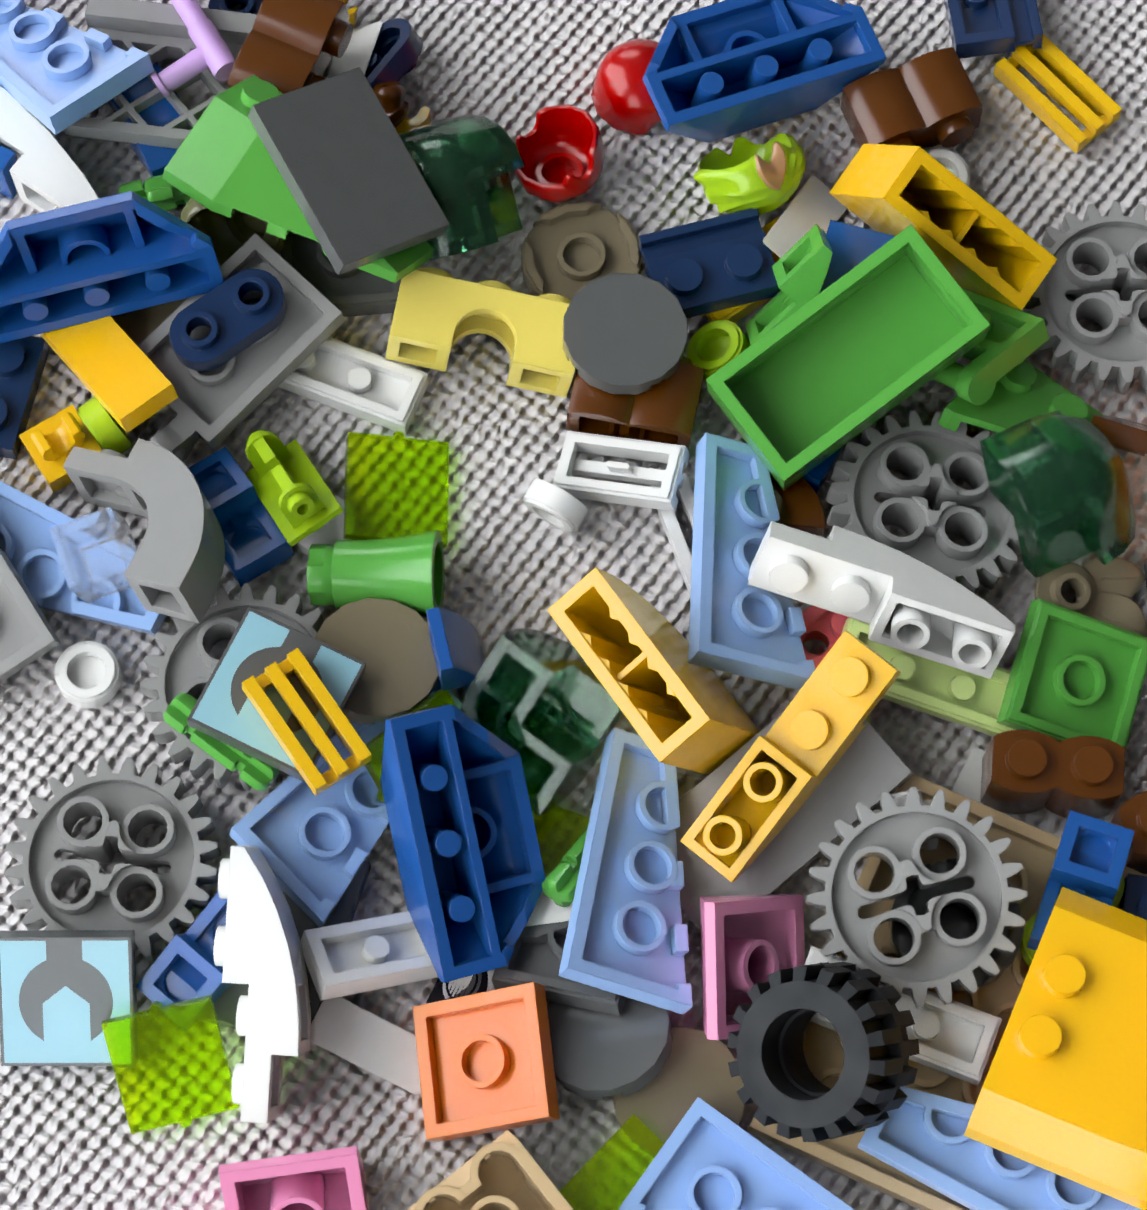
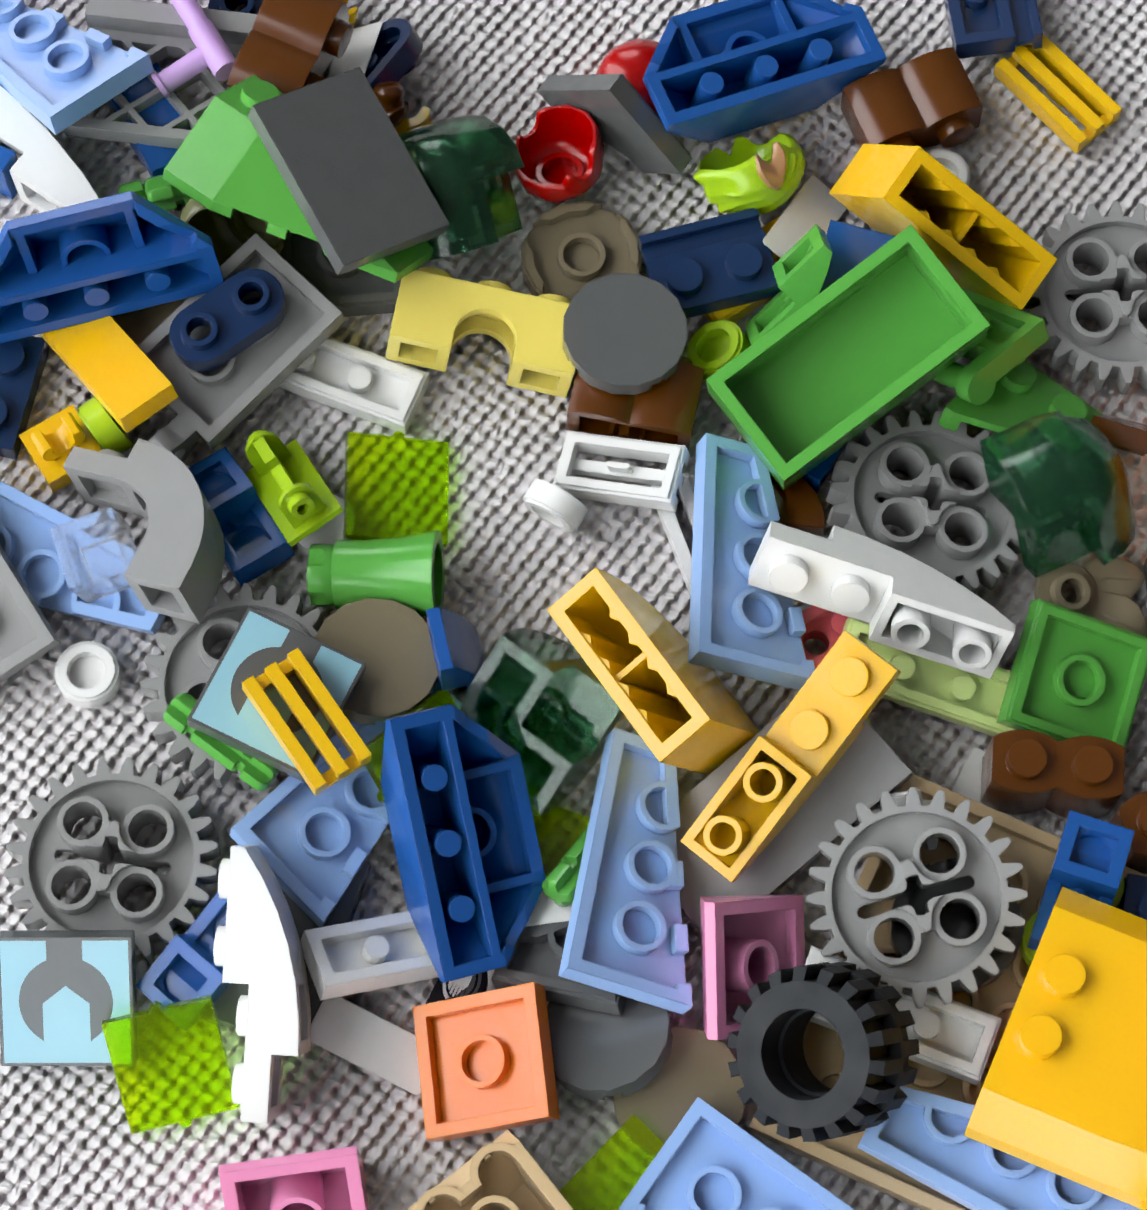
none -> dark grey tile [537,74,692,174]

